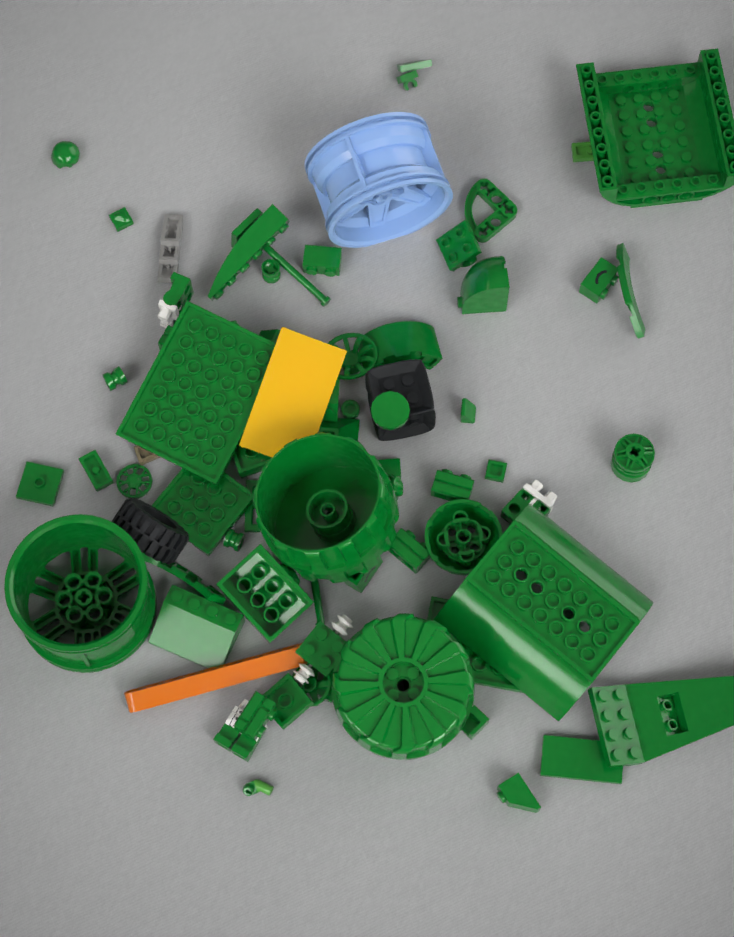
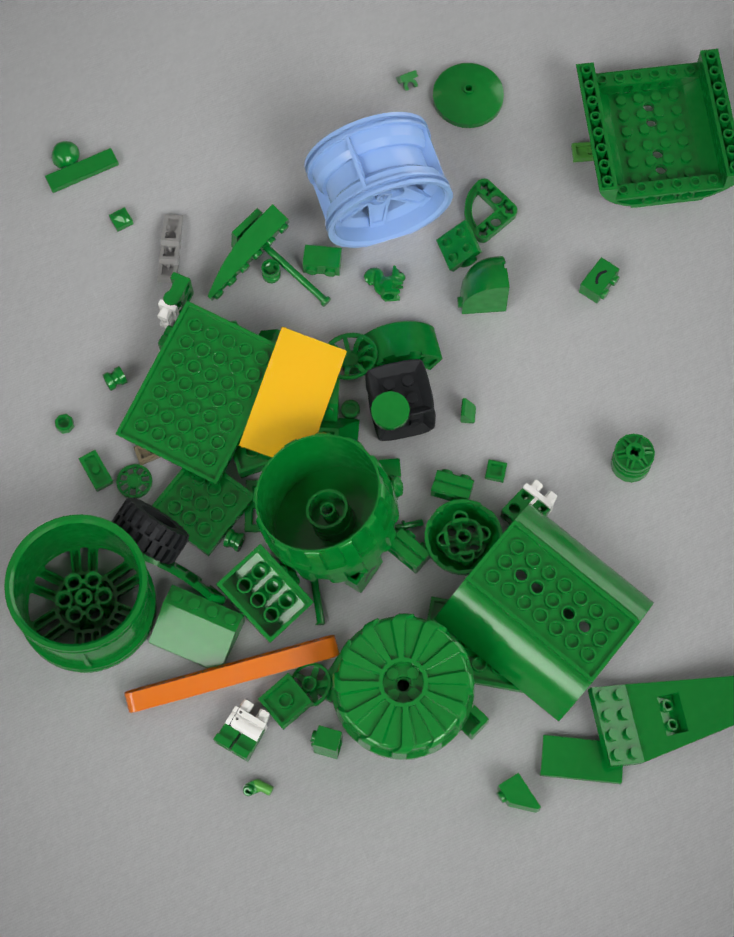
green plate [16,461,64,507] -> none
green brick [234,691,278,741] -> none
green plate [293,614,353,684] -> none
tile [397,59,433,73] -> none
green tile [616,243,645,339] -> none
none -> green tile [45,148,119,193]
none -> green tile [55,414,74,434]
none -> green brick [310,725,343,759]
none -> green animal [364,265,406,302]
none -> green piece [395,519,424,531]
none -> green dish [433,63,504,128]

